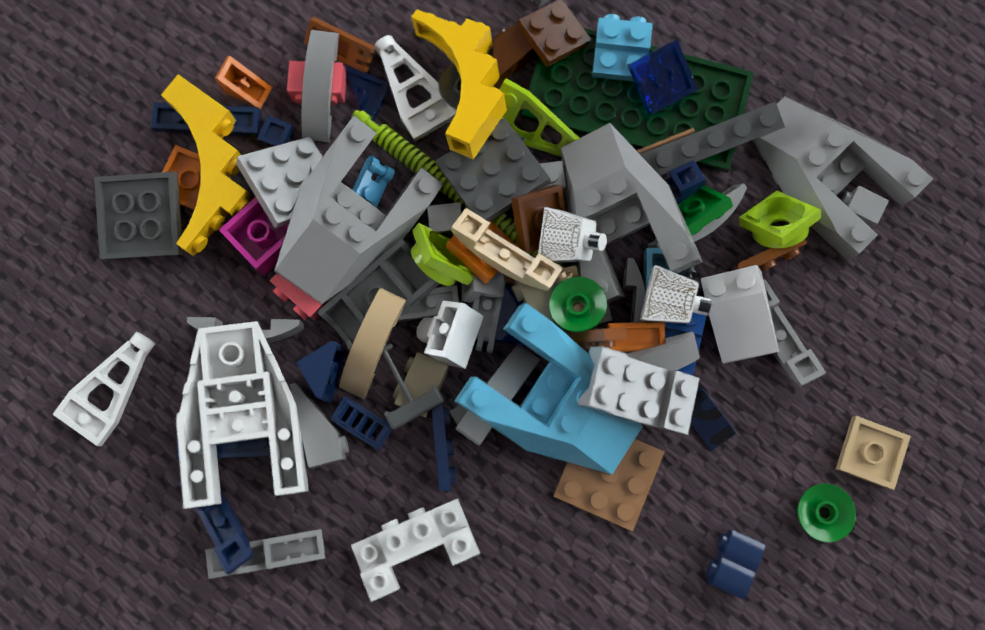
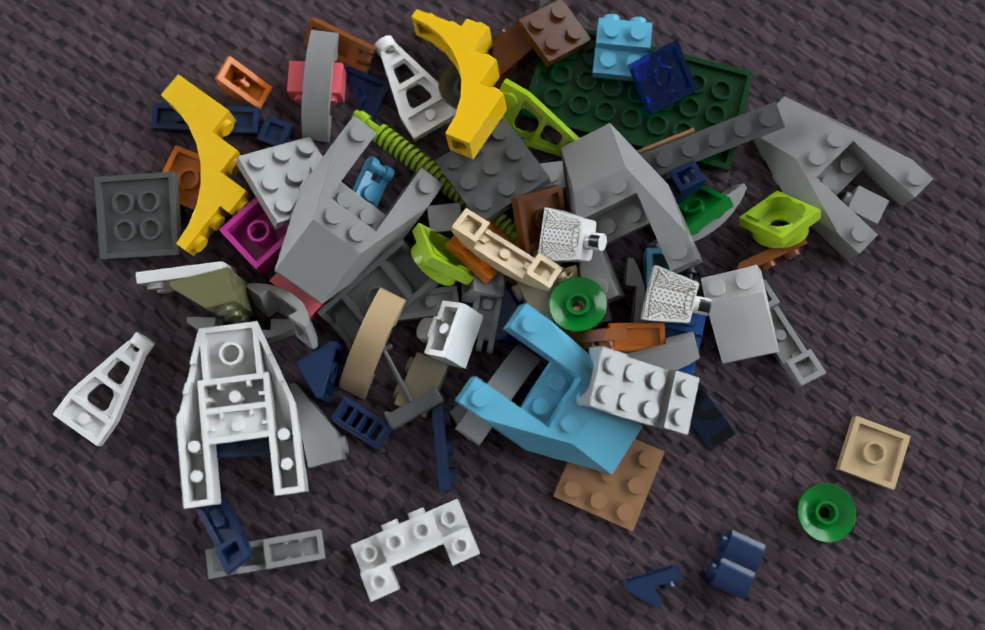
none -> white plate [136,261,237,293]
none -> olive slope [169,267,257,324]
none -> light grey slope [246,283,318,349]
none -> dark blue slope [620,564,683,610]

